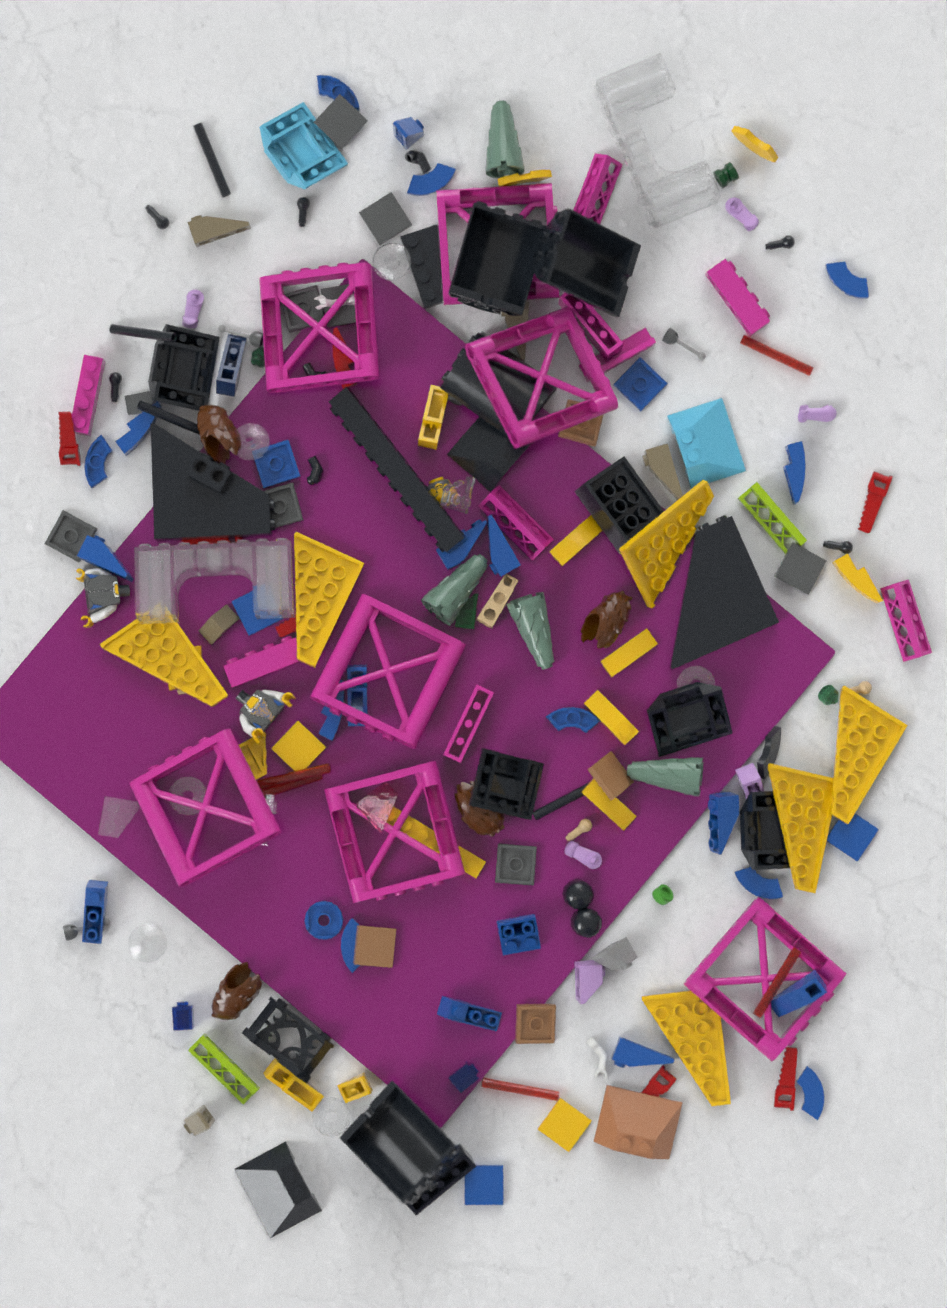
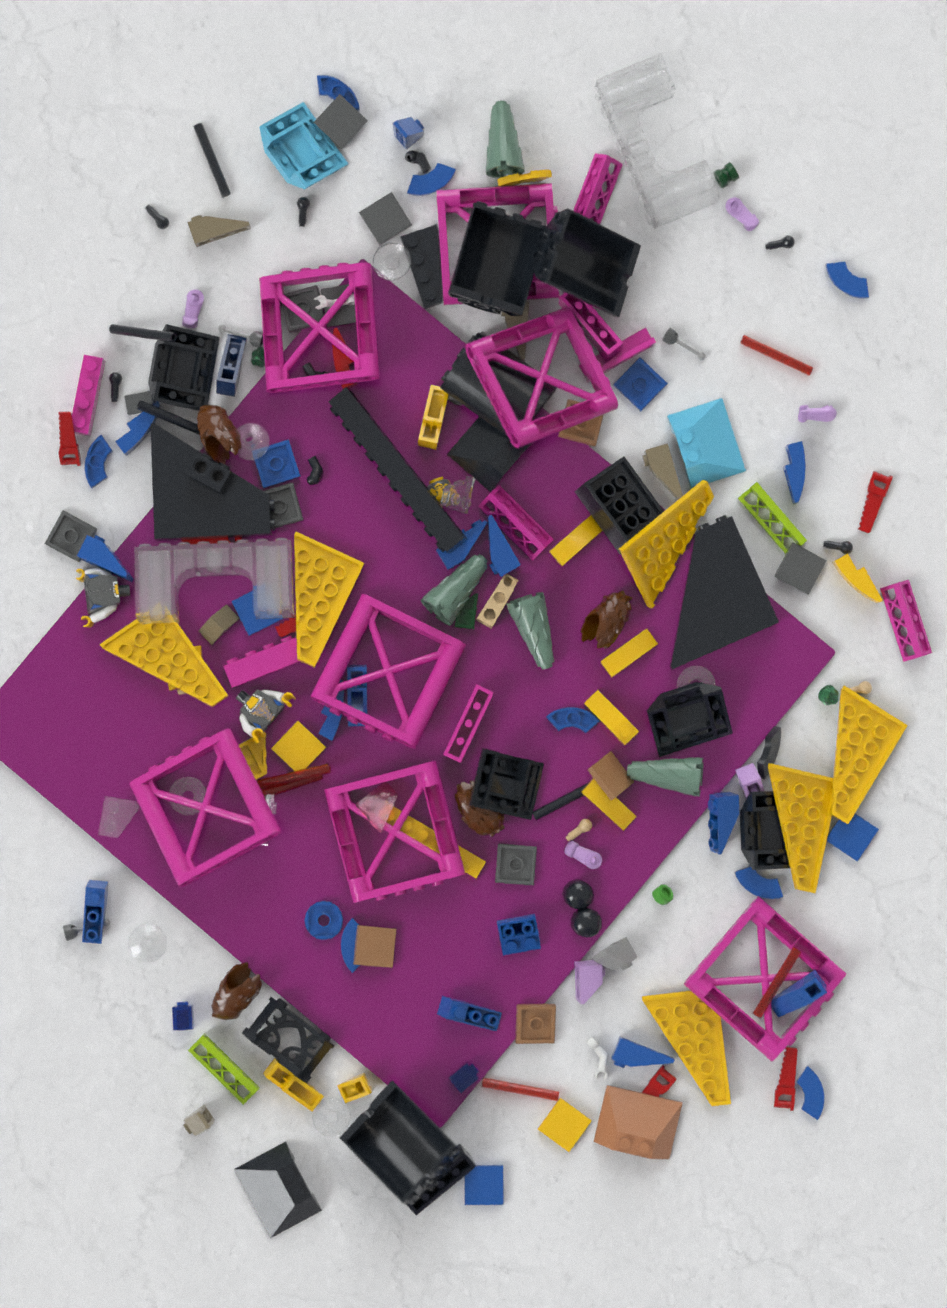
dark pink brick [705,258,770,337] -> none
yellow tile [731,126,779,163] -> none

